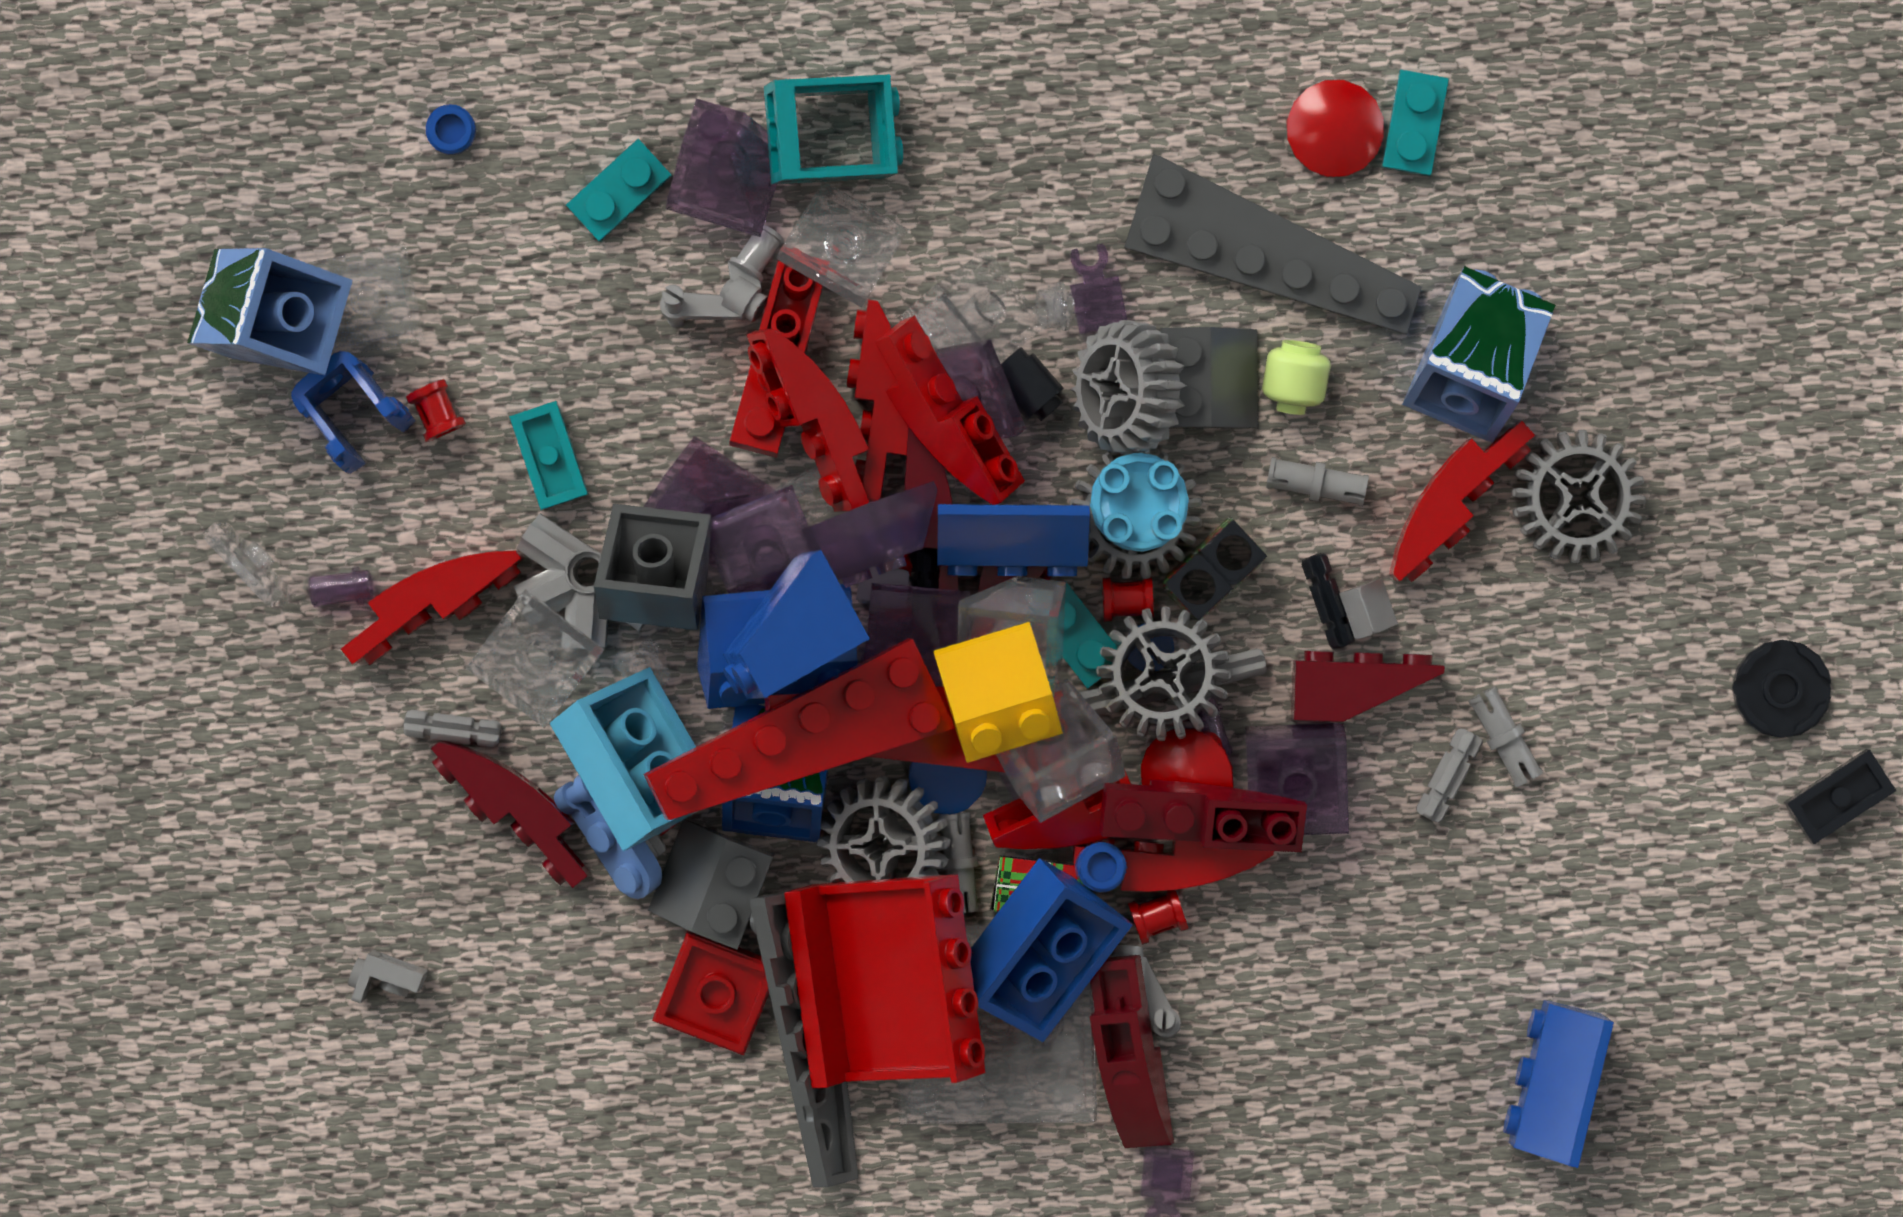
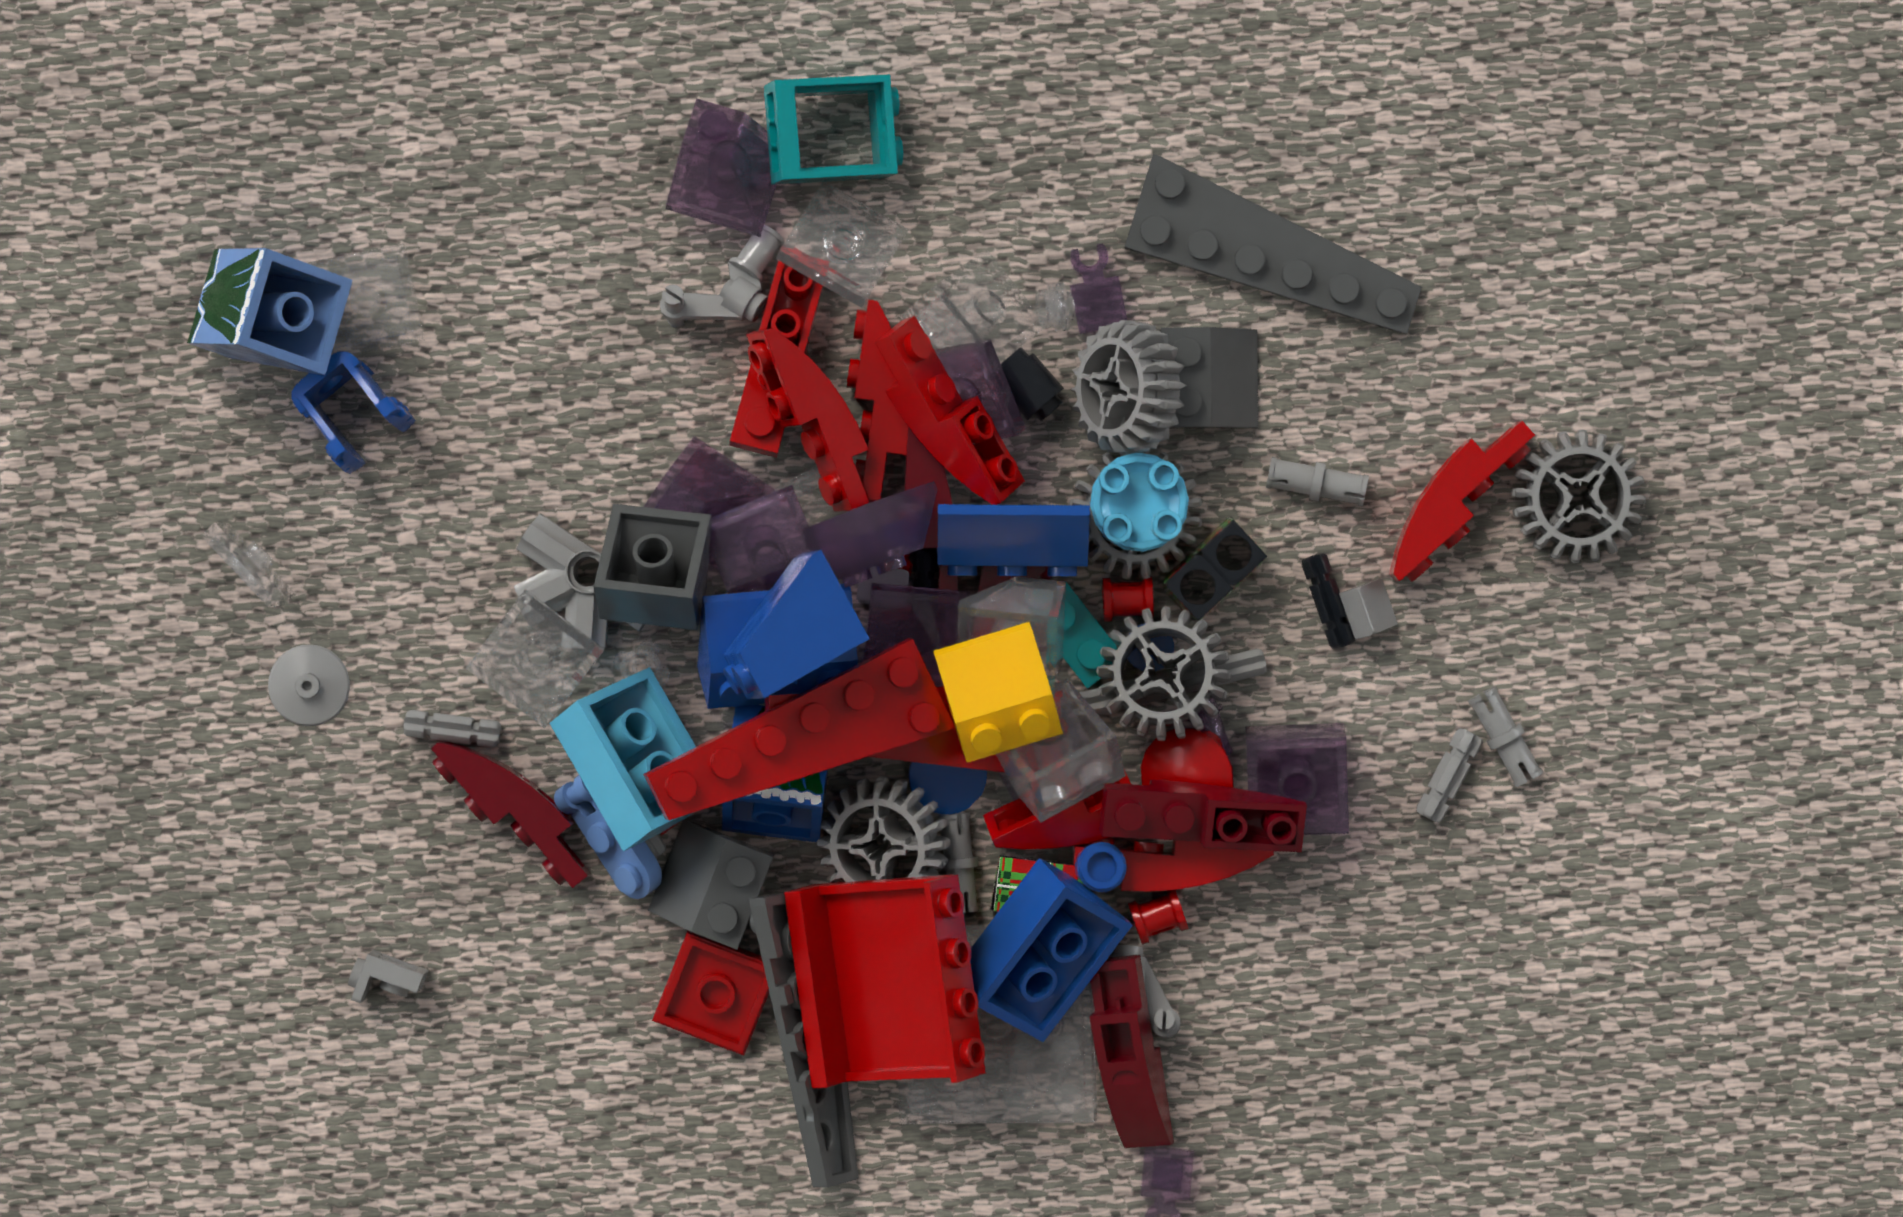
clear purple pin [309,566,374,608] -> none
red slope [341,551,525,666] -> none
red bush [406,379,466,442] -> none
blue tile [426,104,476,155] -> none
teal plate [509,401,589,510] -> none
teal plate [566,139,672,242] -> none
yellowish green head [1262,340,1331,415] -> none
red dish [1286,80,1384,178] -> none
dark red slope [1291,651,1445,722] -> none
teal plate [1381,69,1449,177] -> none
slope [1402,266,1556,443] -> none
blue slope [1503,1000,1614,1168] -> none
black tile [1732,640,1831,738] -> none
black plate [1784,749,1897,845] -> none
none -> light grey piece [268,644,350,726]

